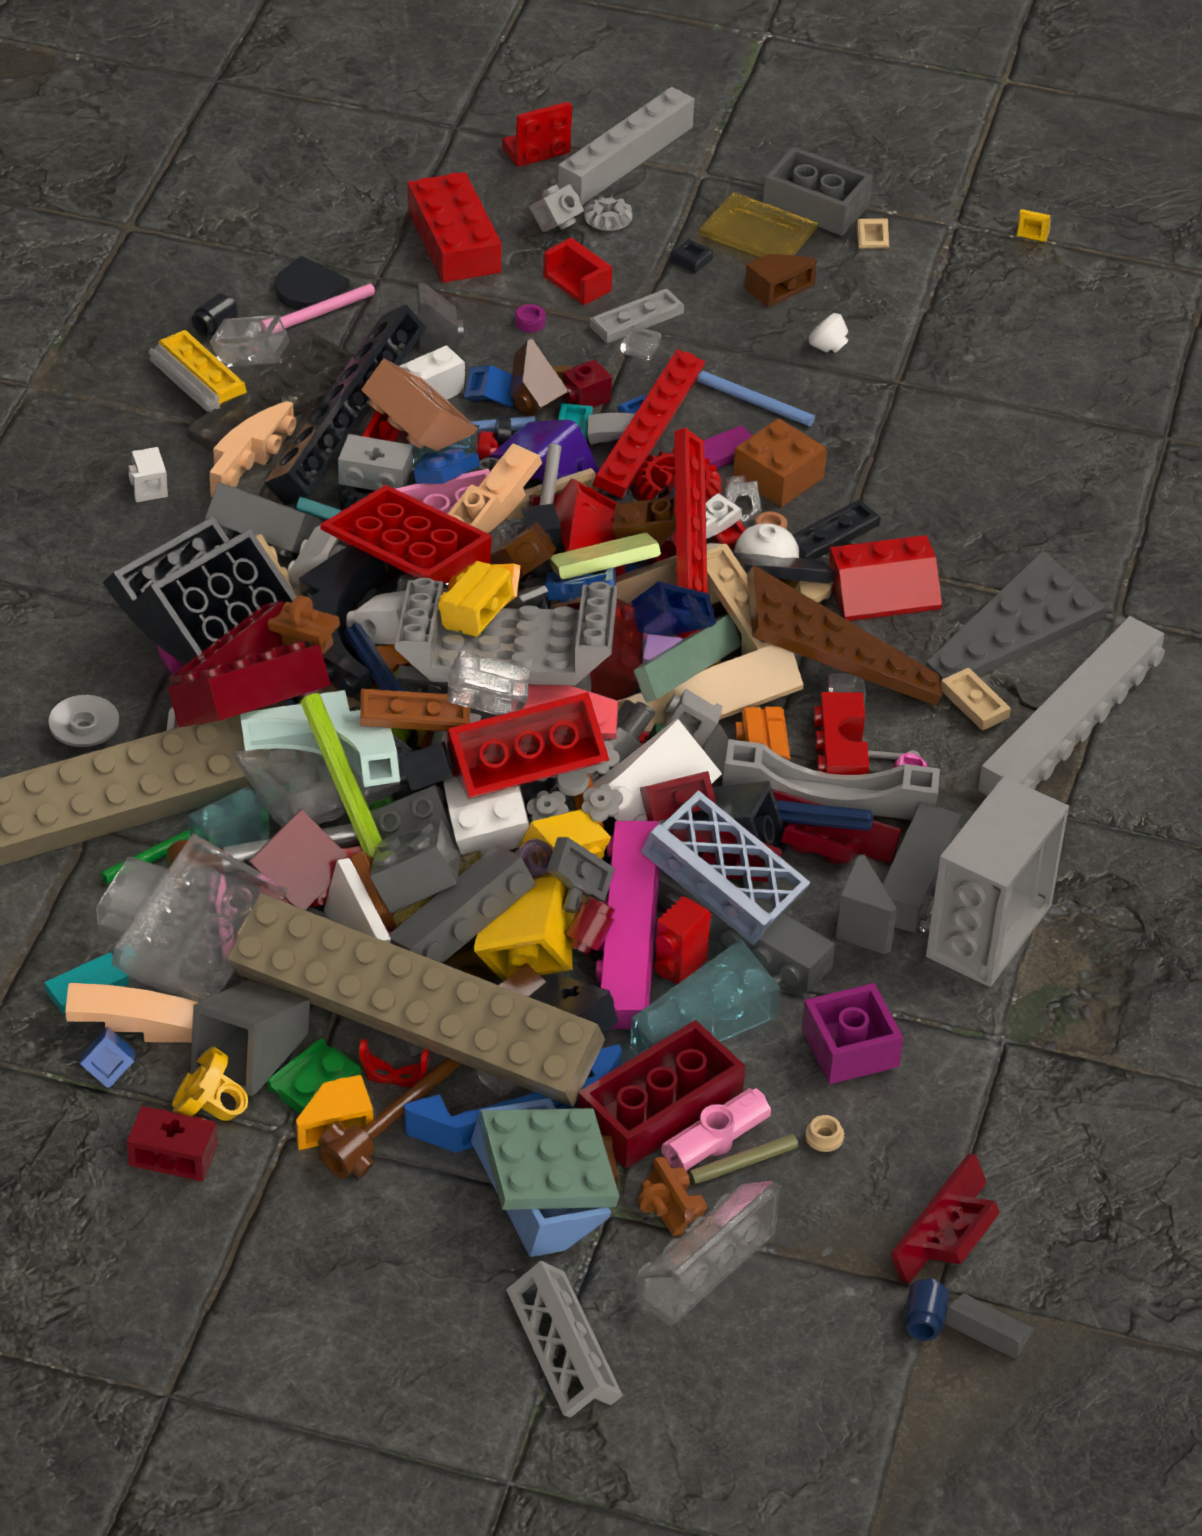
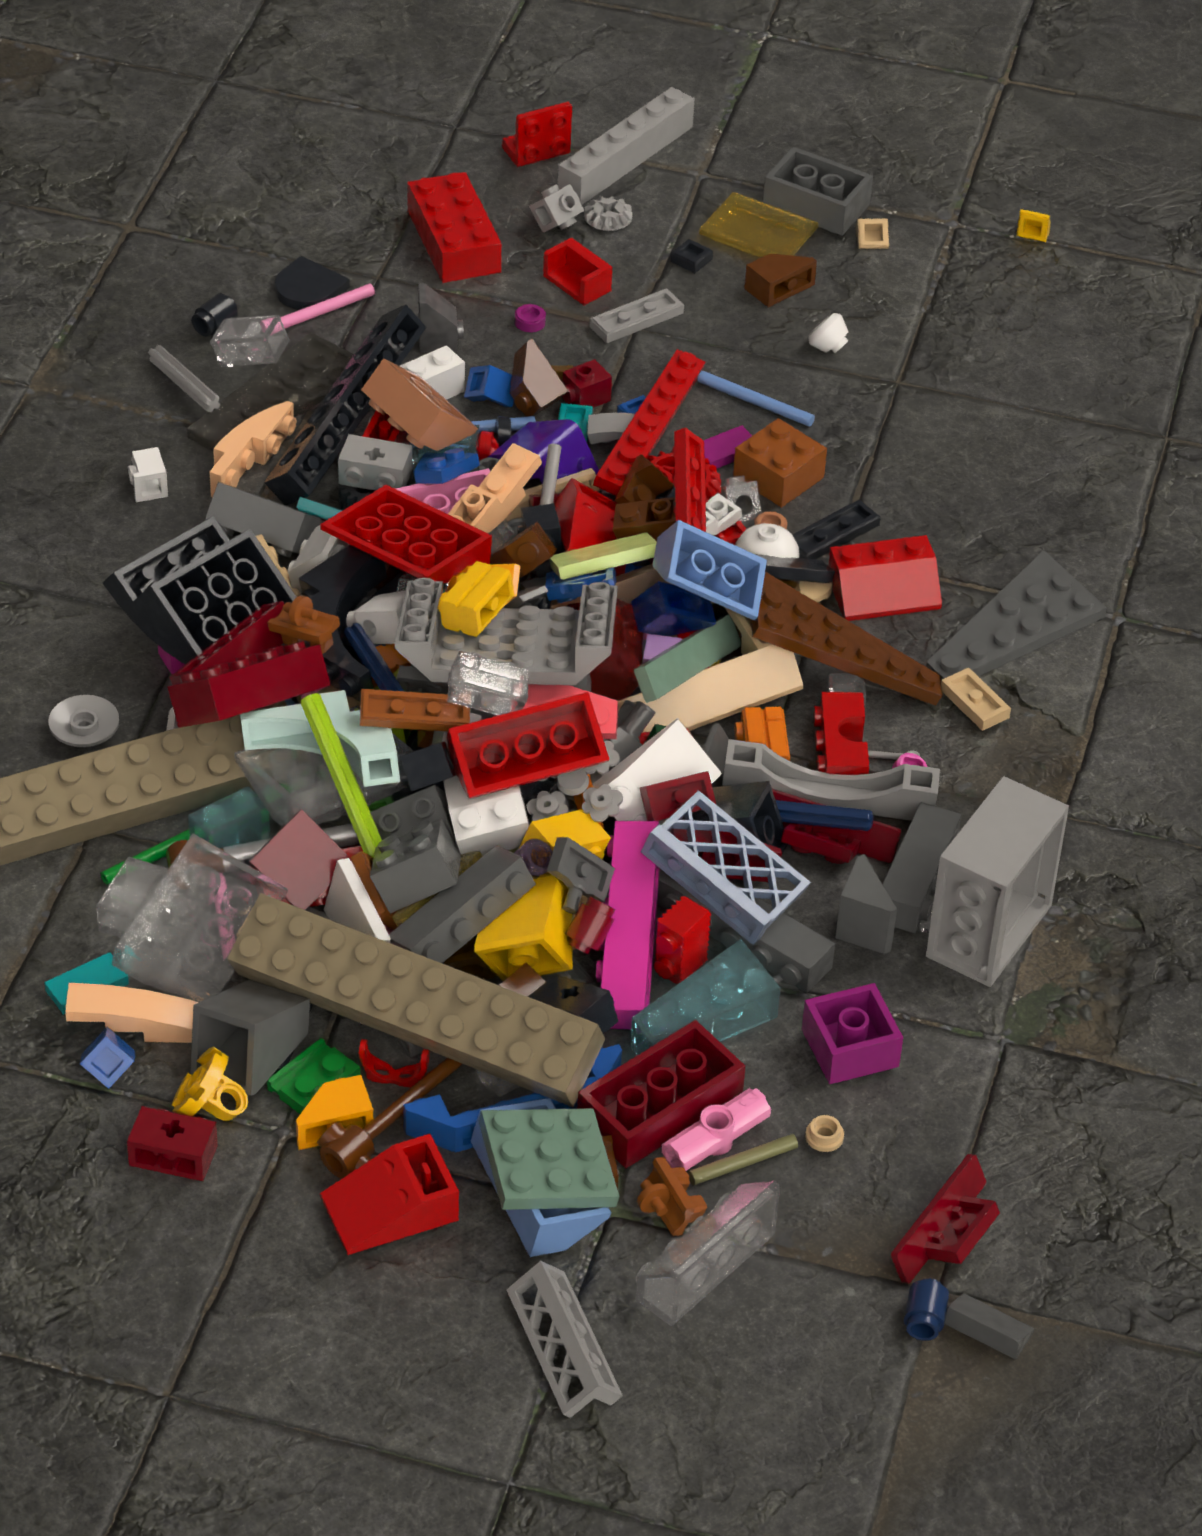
yellow tile [158,330,247,404] -> none
clear tile [621,326,661,360] -> none
light grey brick [664,689,723,747] -> none
light grey brick [978,616,1165,796] -> none
none -> red slope [320,1134,459,1255]
none -> reddish brown slope [615,454,674,504]
none -> medium blue slope [653,520,767,620]

